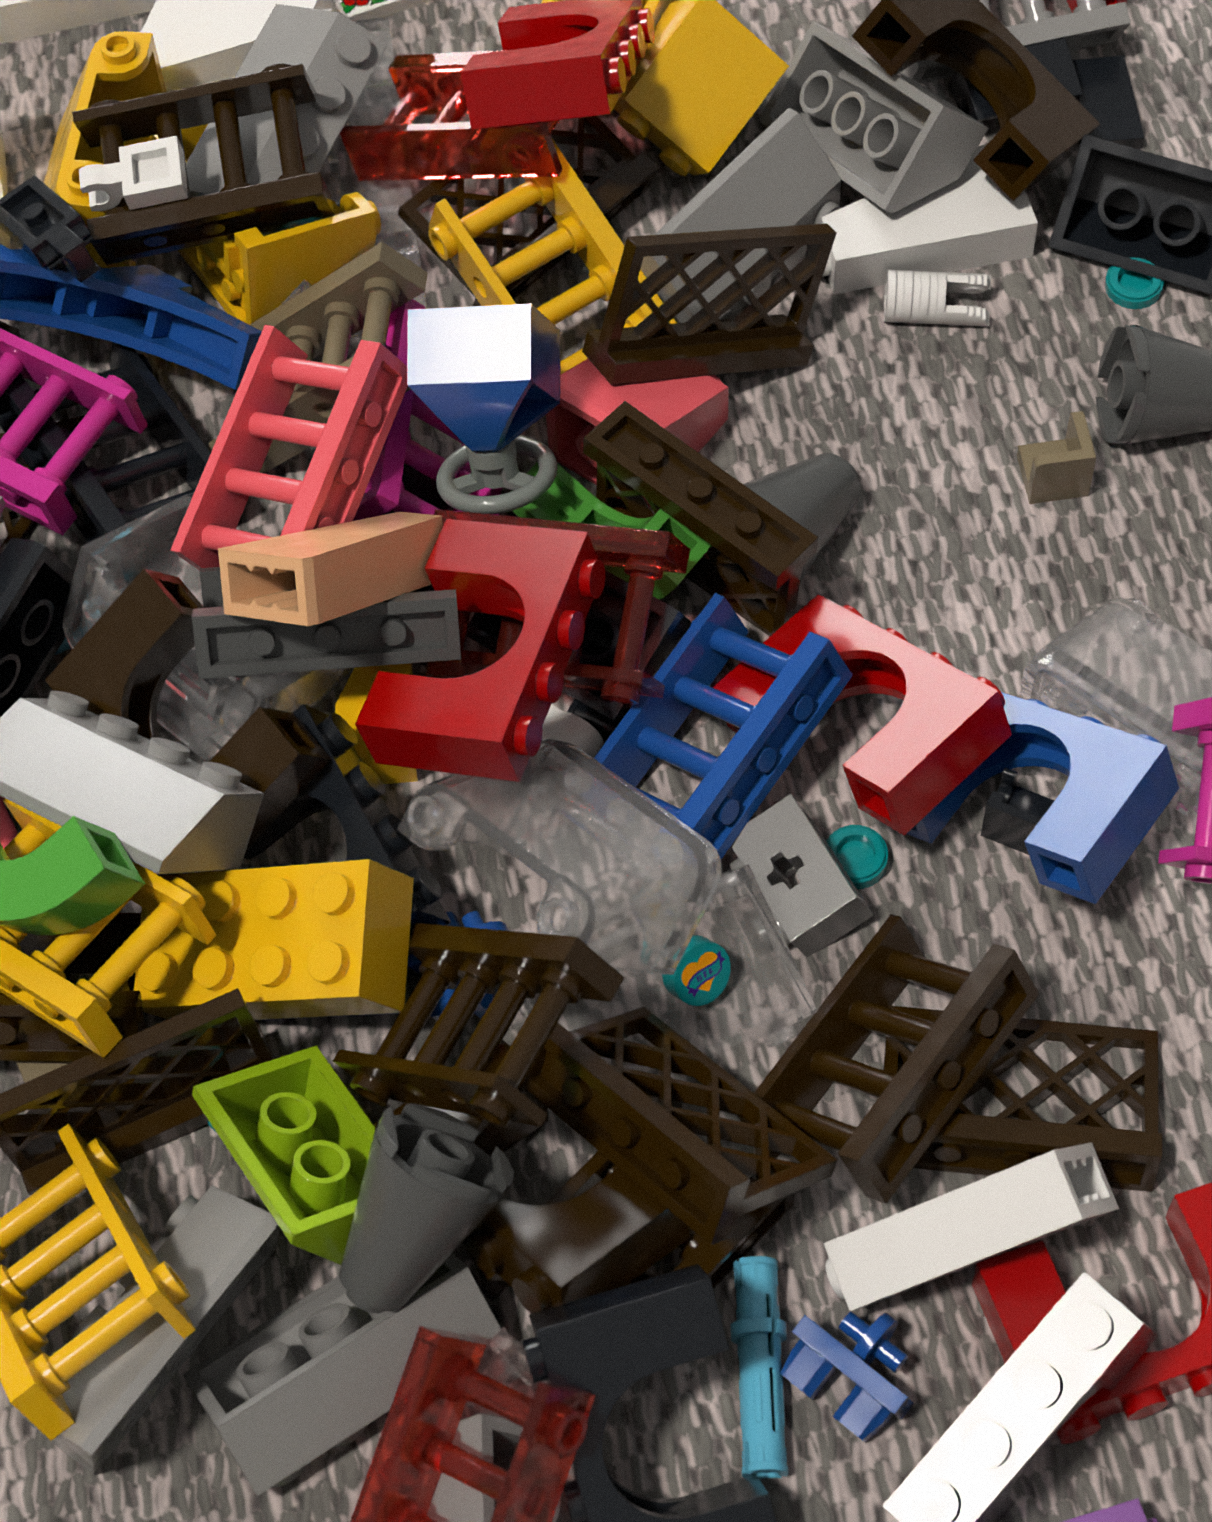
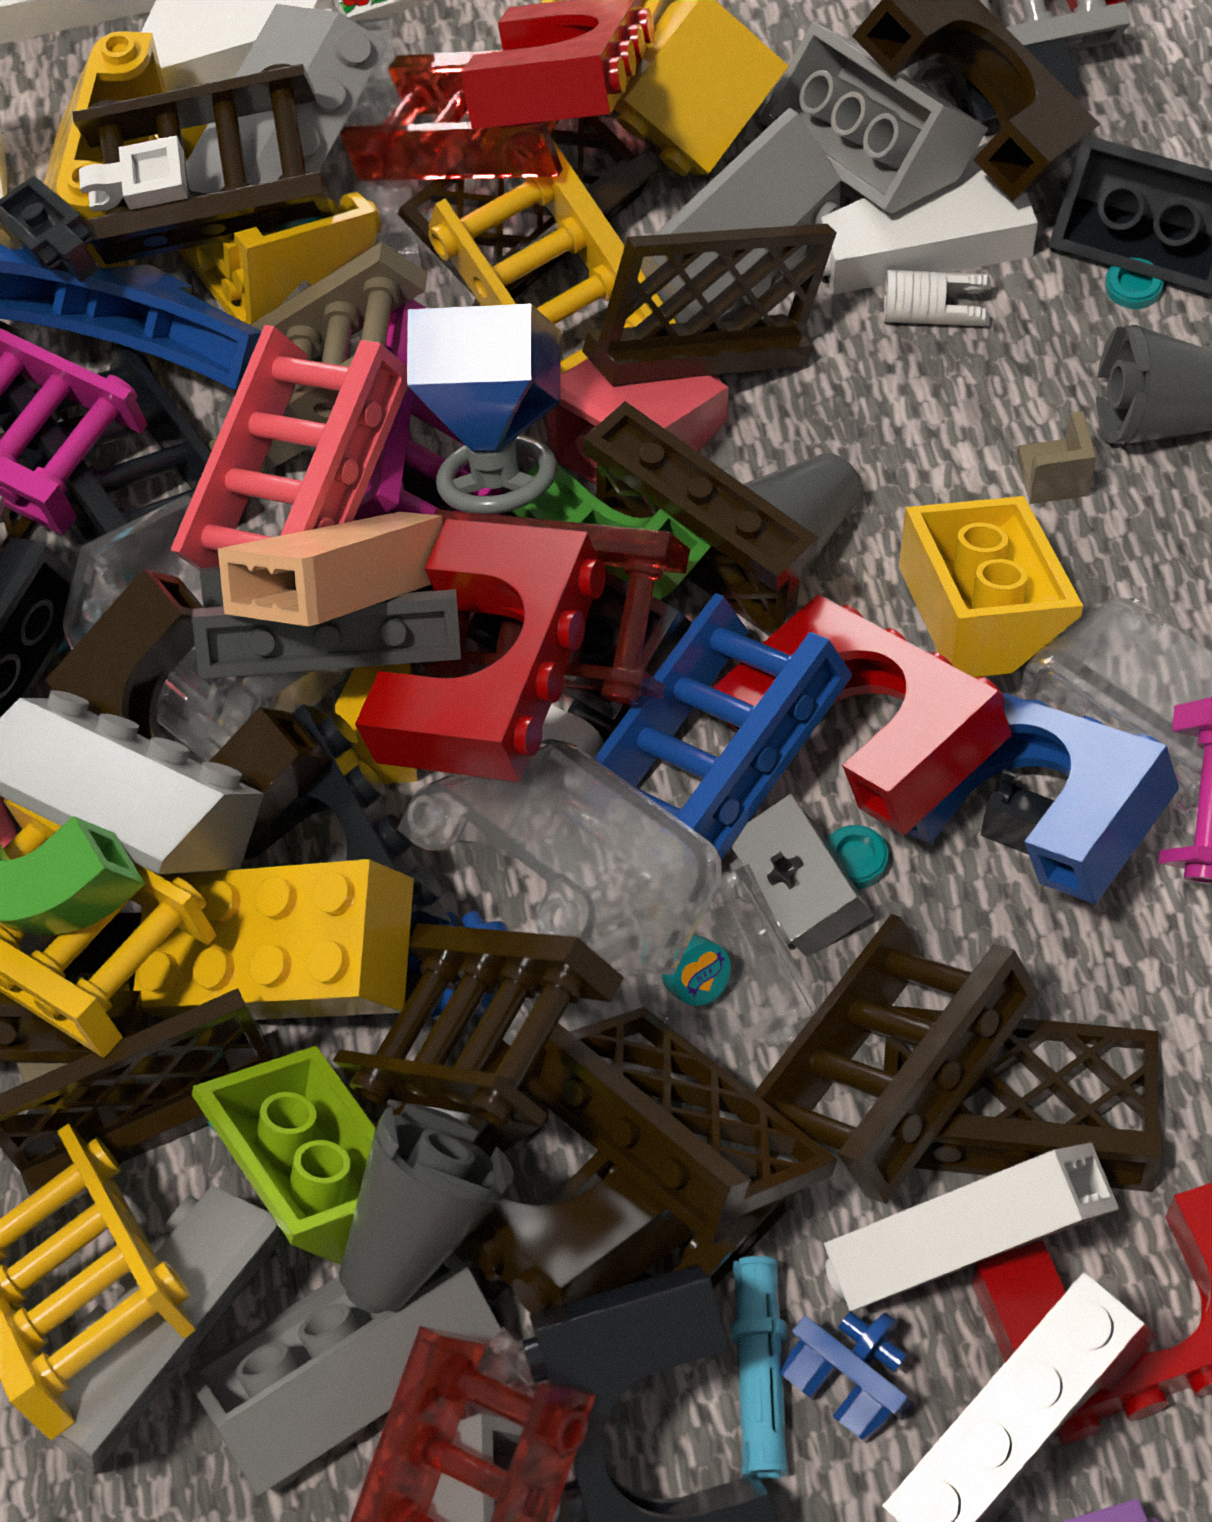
black tile [1072,55,1144,150] -> none
none -> yellow slope [899,496,1083,678]

